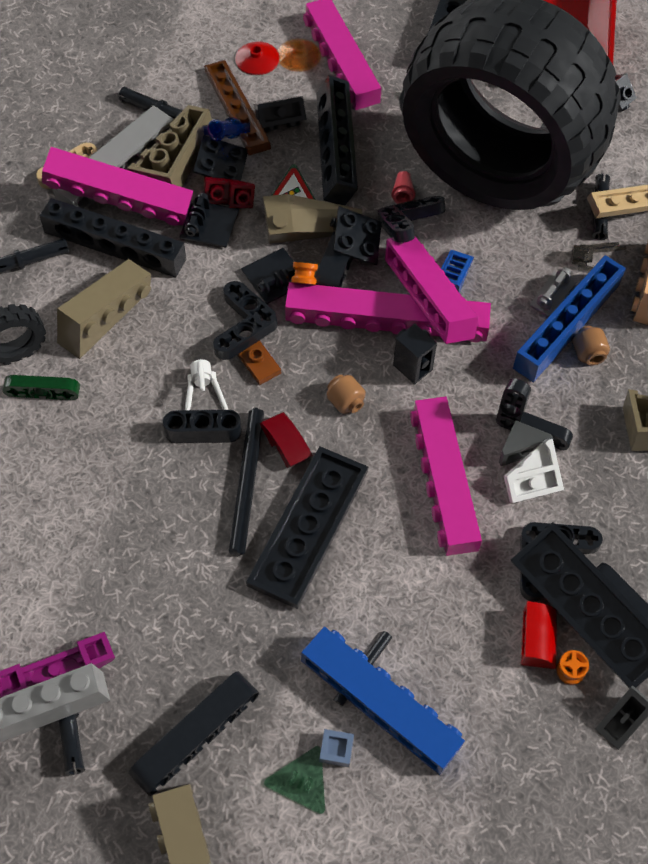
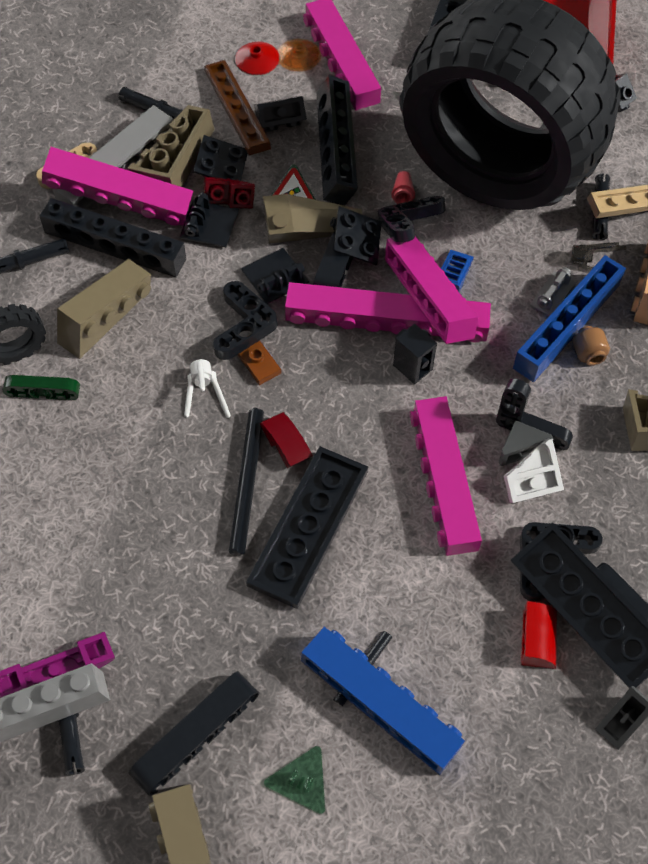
black beam [163,410,242,444] -> none
clear blue piece [203,117,250,141] -> none
orange wheel [291,262,318,285] -> none
sand blue plate [319,729,354,767] -> none
medium nougat head [327,375,366,414] -> none
orange wheel [556,650,589,685] -> none

